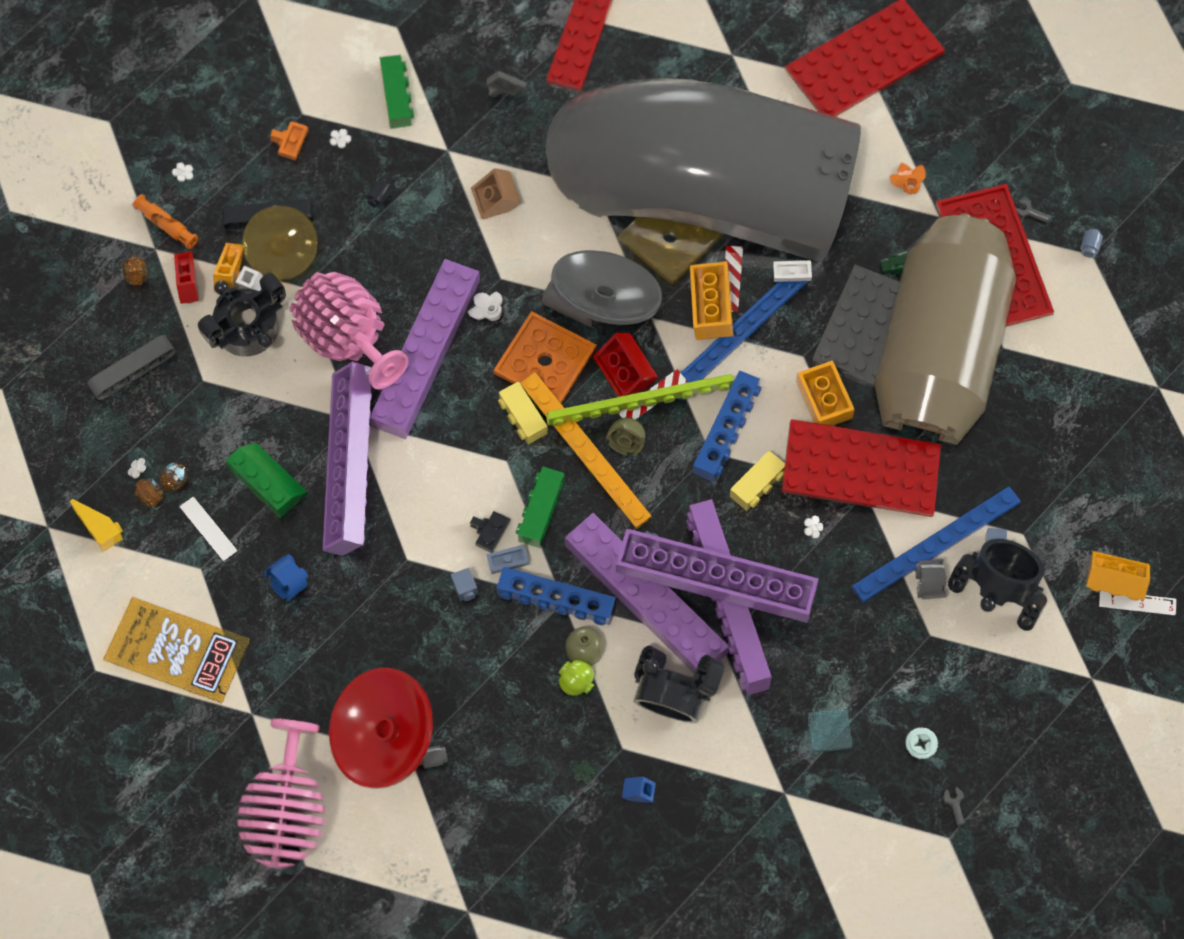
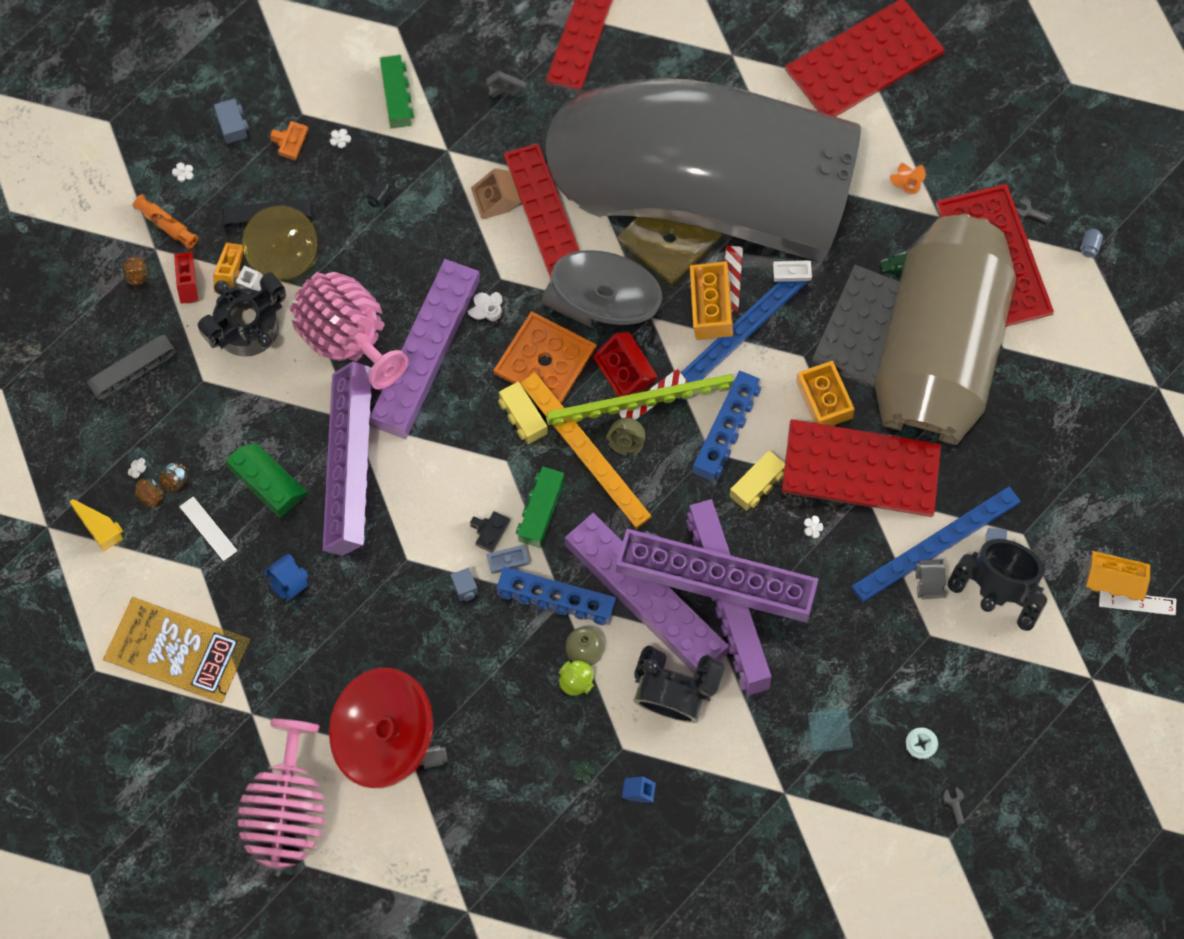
none -> sand blue brick [214,99,249,144]
none -> red plate [504,143,580,280]

